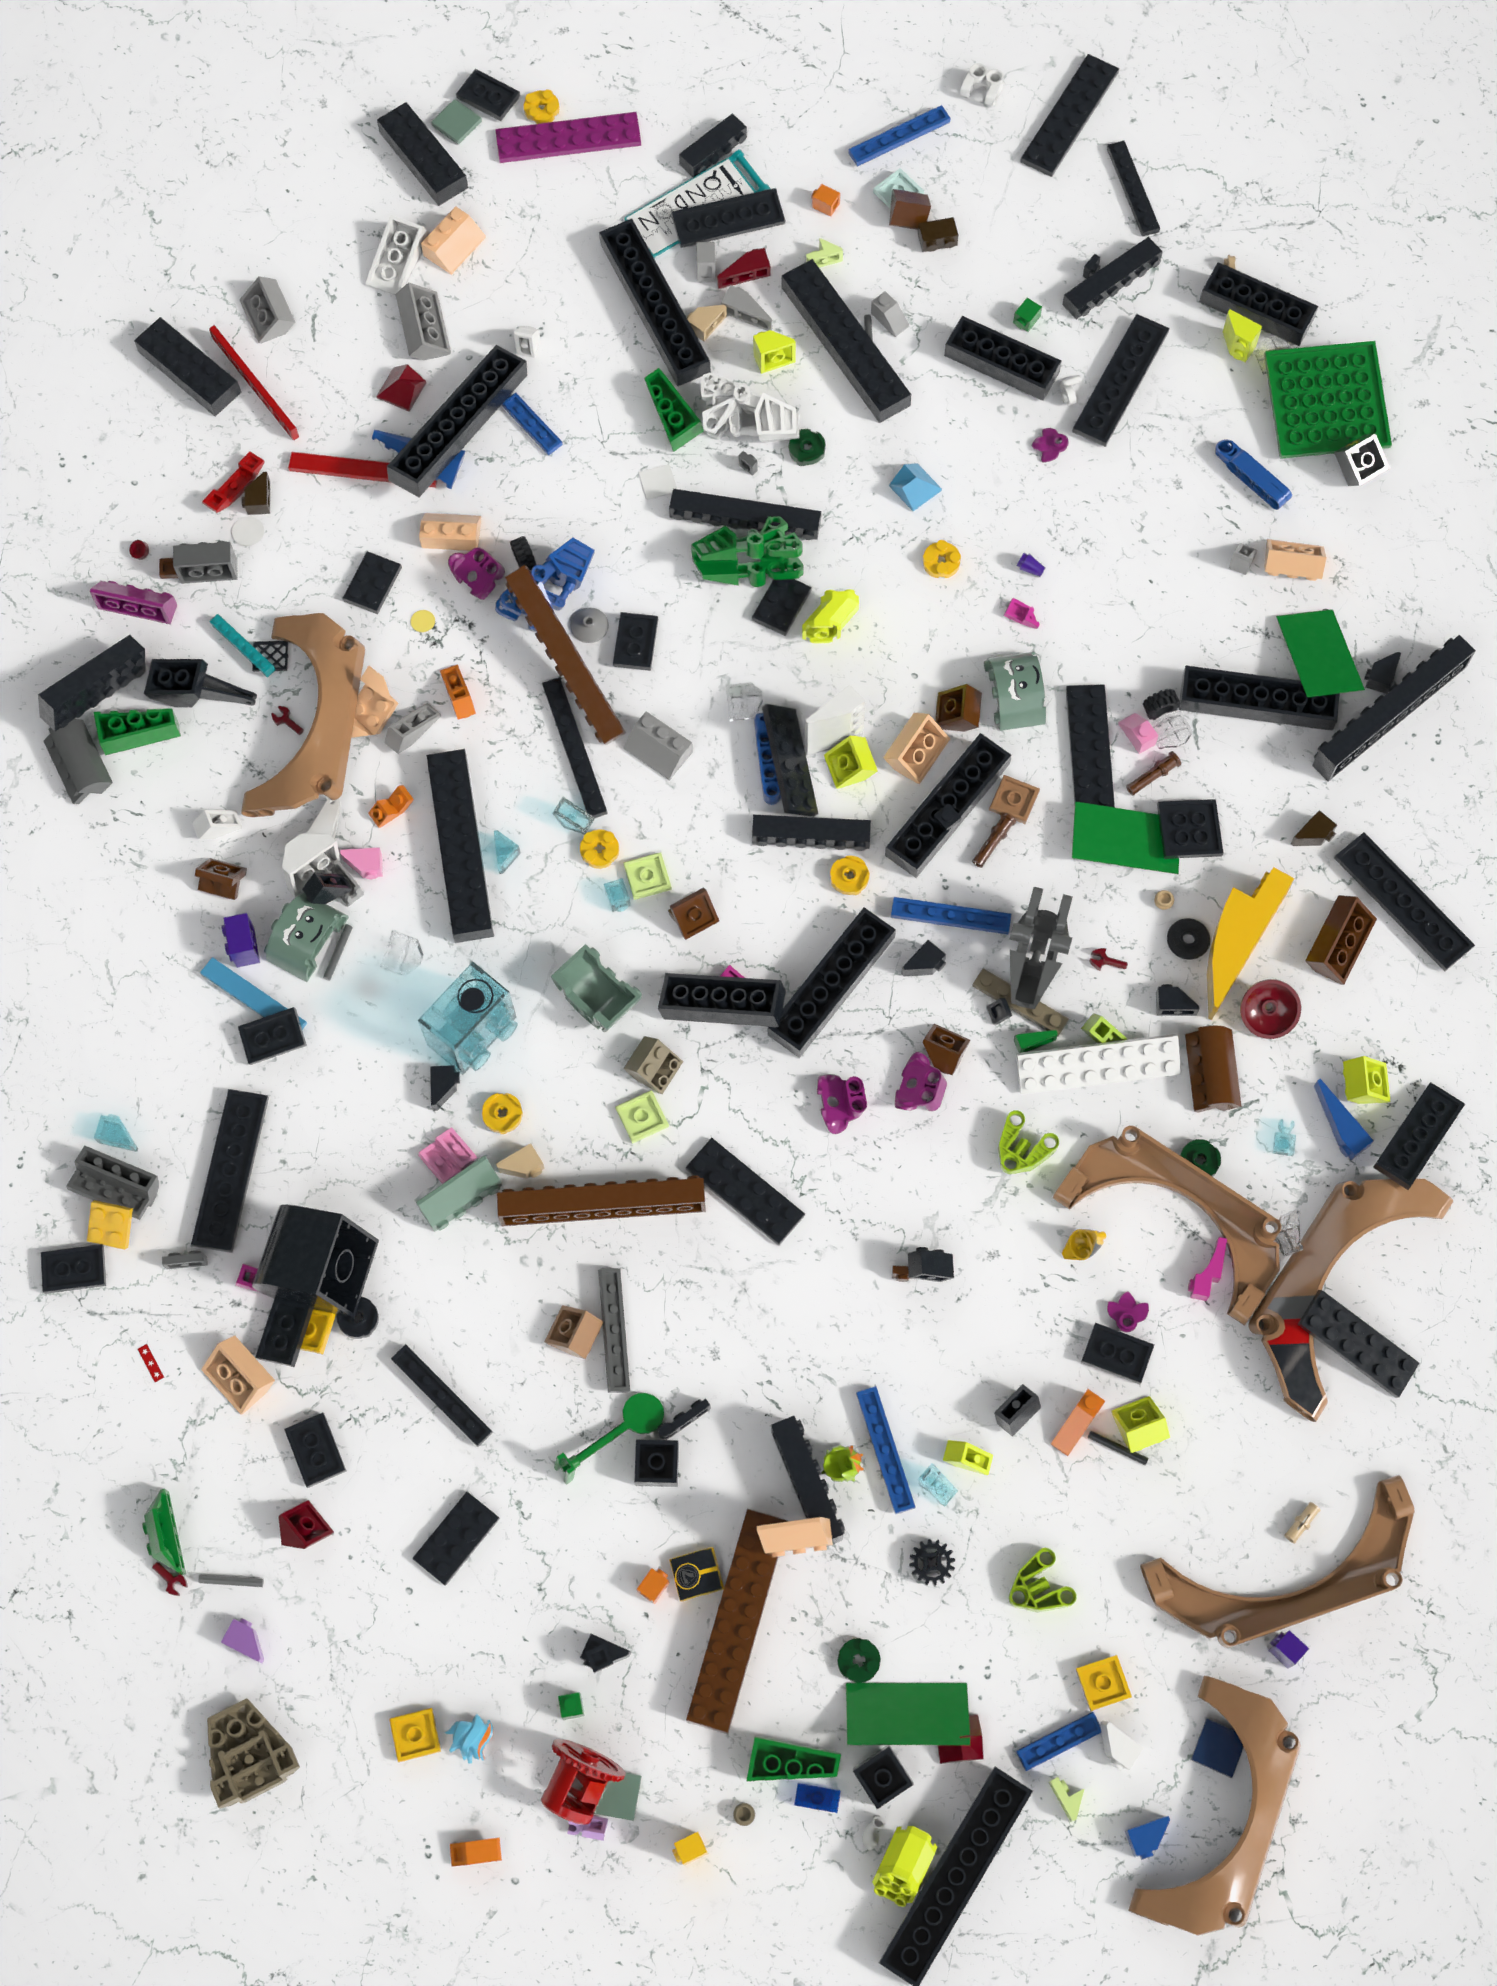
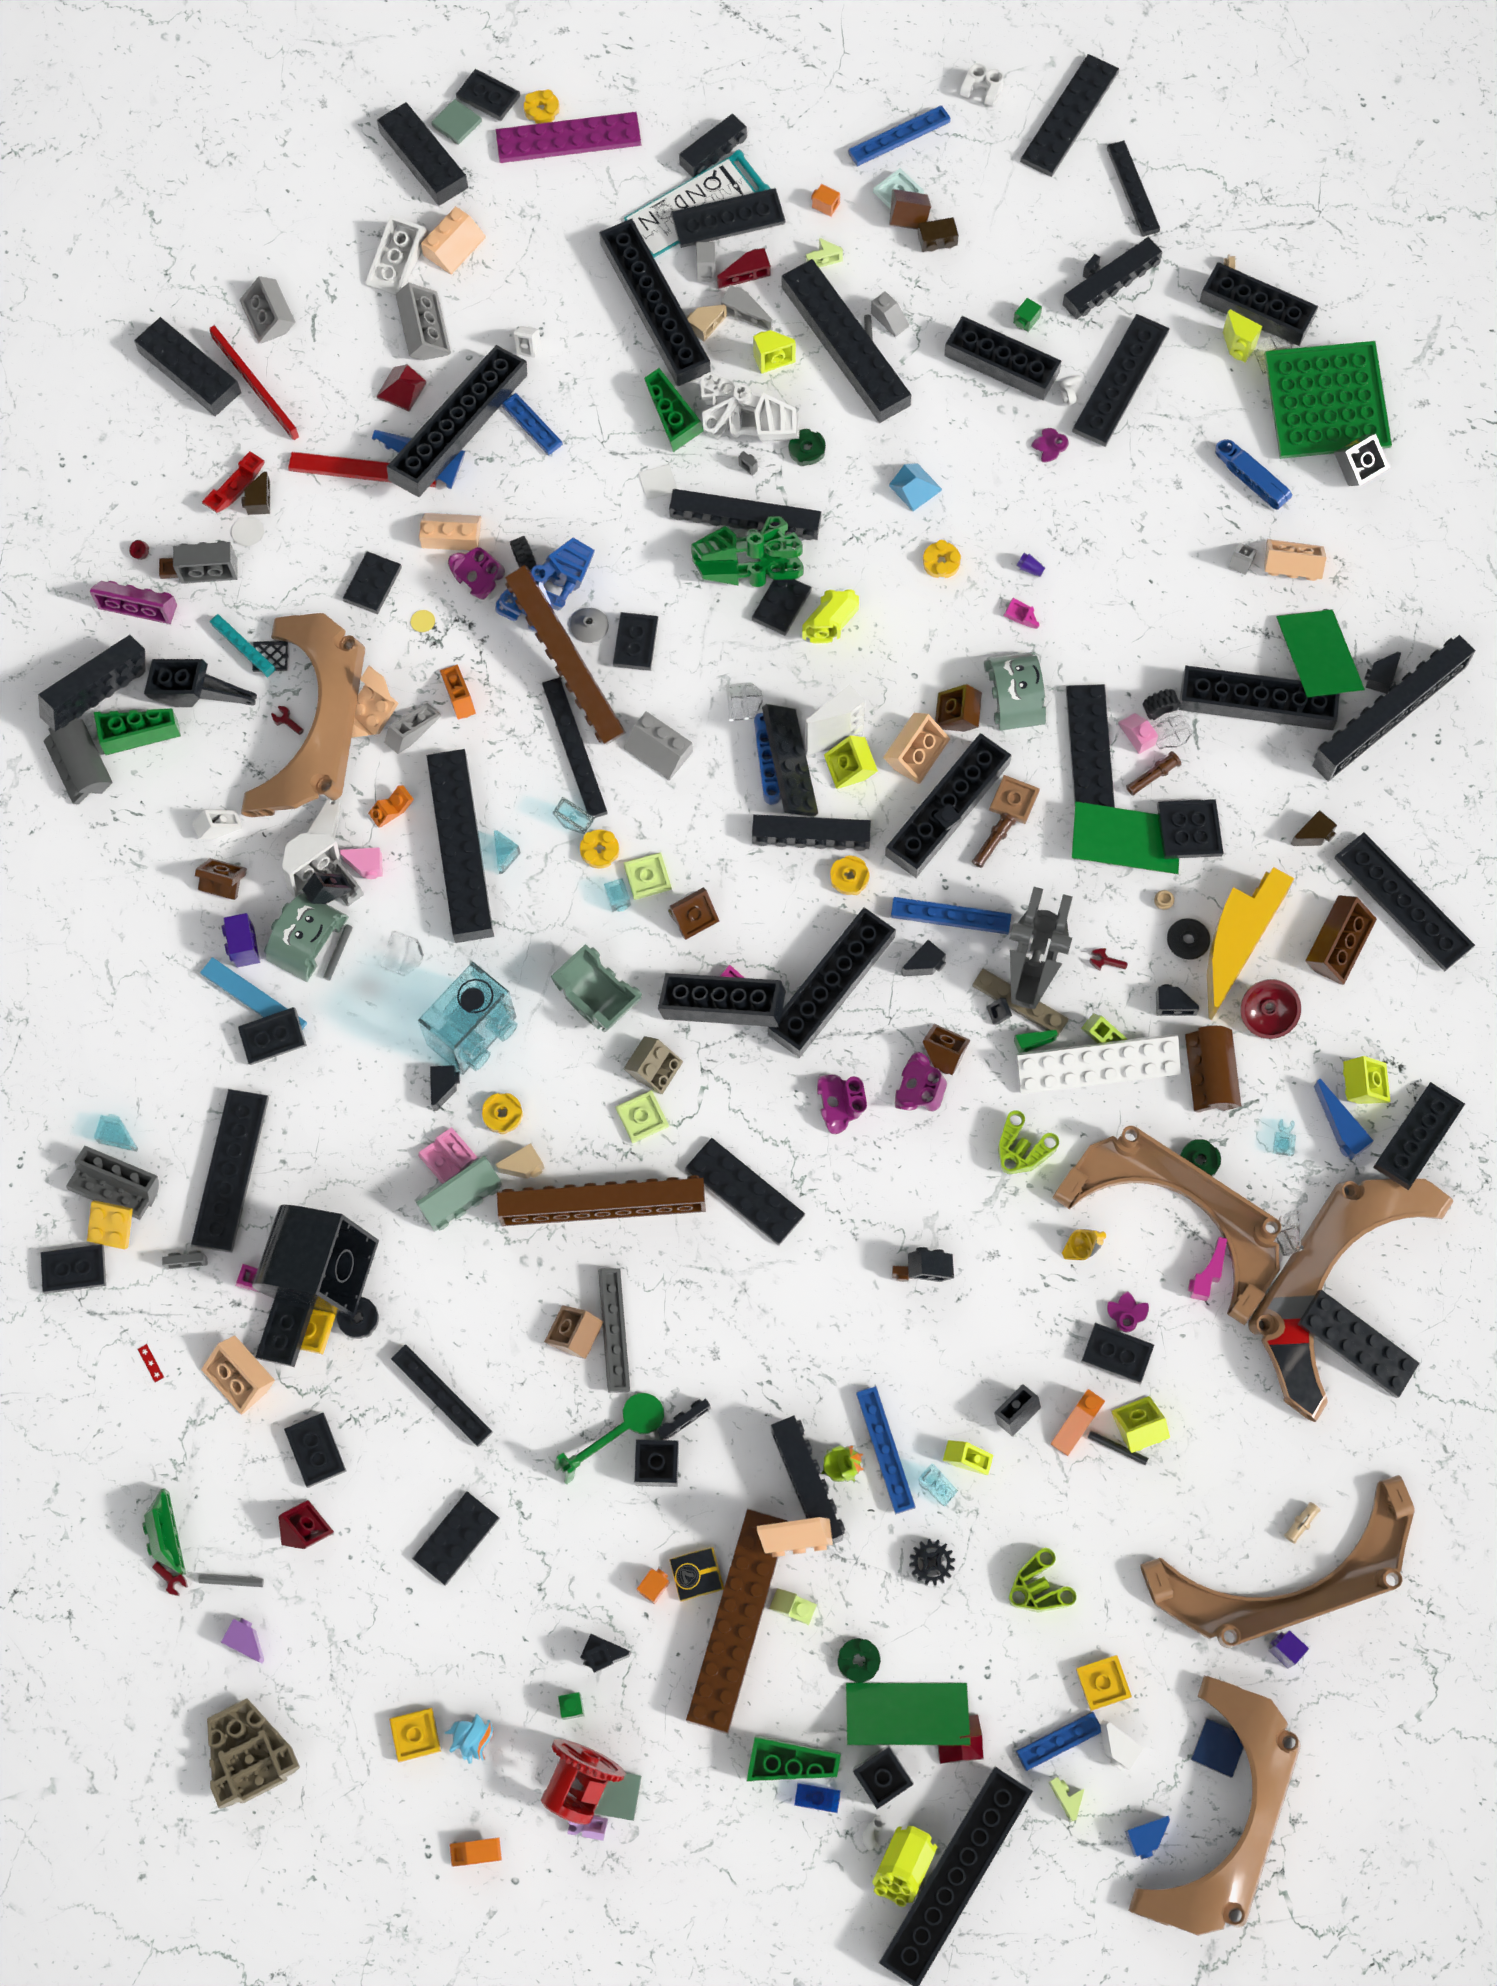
yellow brick [672,1832,708,1866] -> none
dark tan plate [733,1803,755,1826] -> none
none -> yellowish green slope [769,1588,817,1625]

